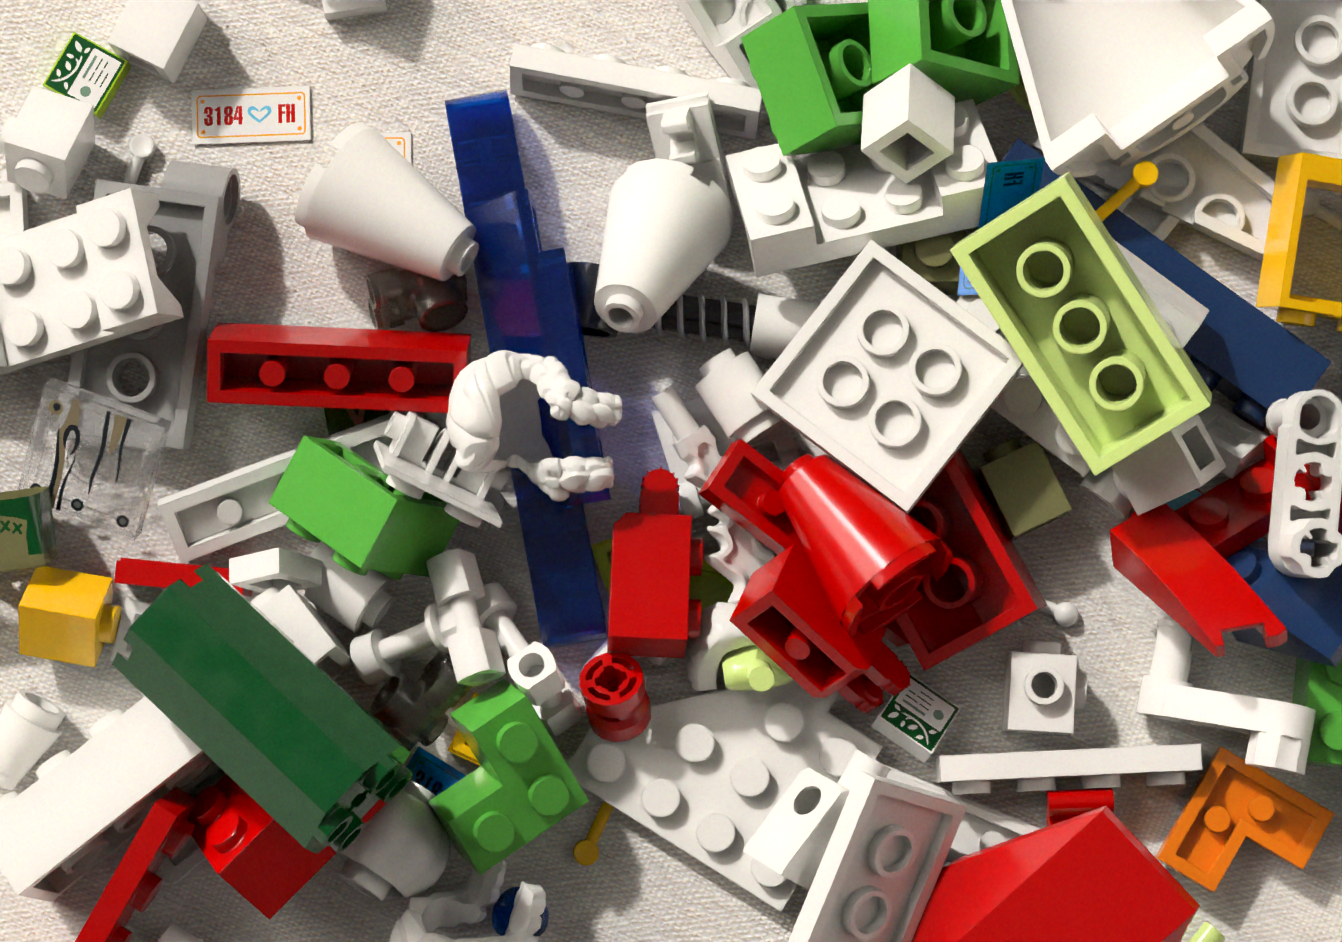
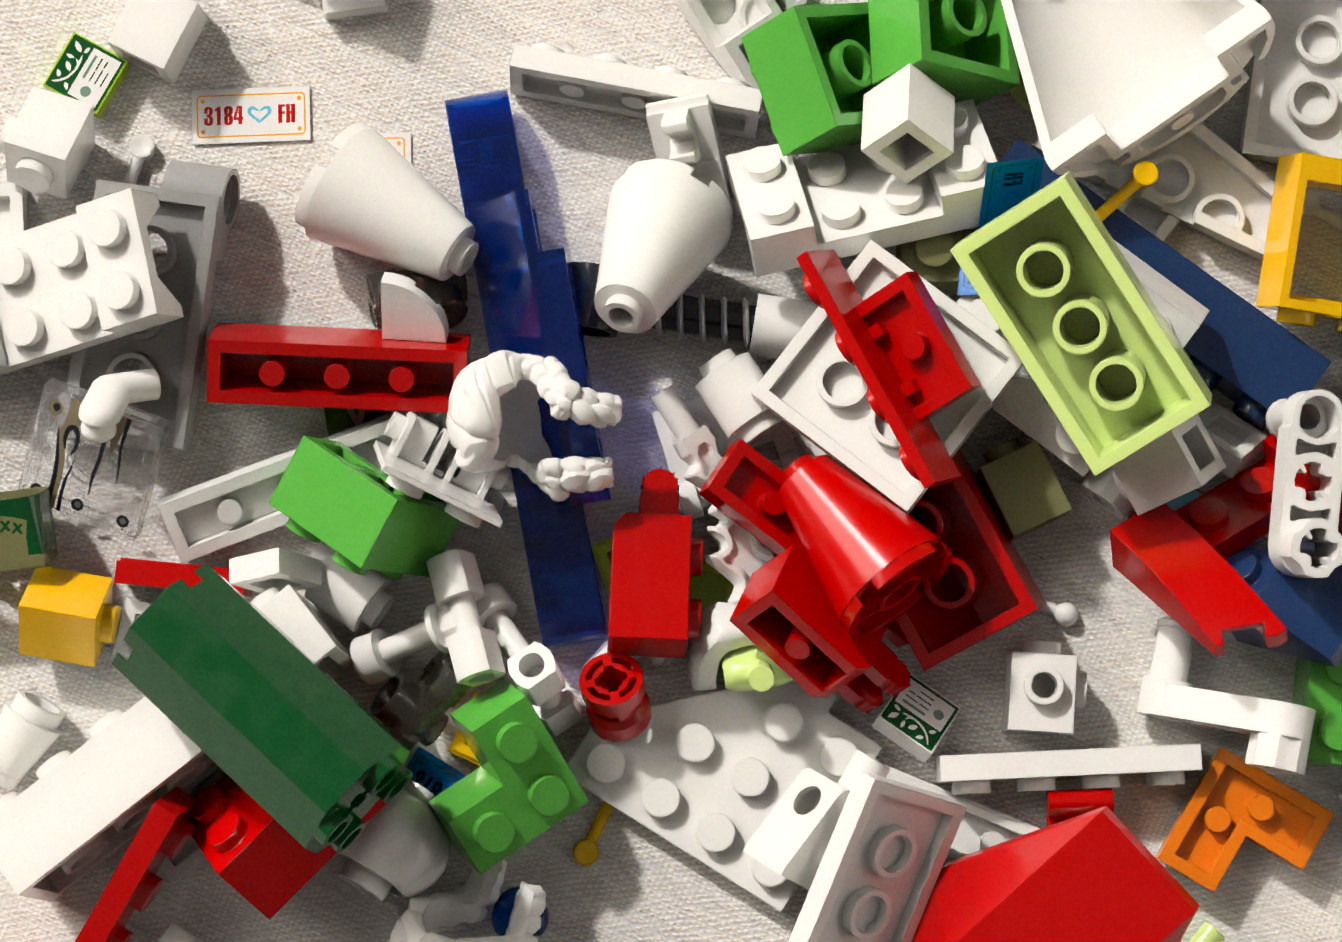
none -> white arm [78,368,161,443]
none -> white tile [381,272,449,343]
none -> red bracket [796,249,981,488]

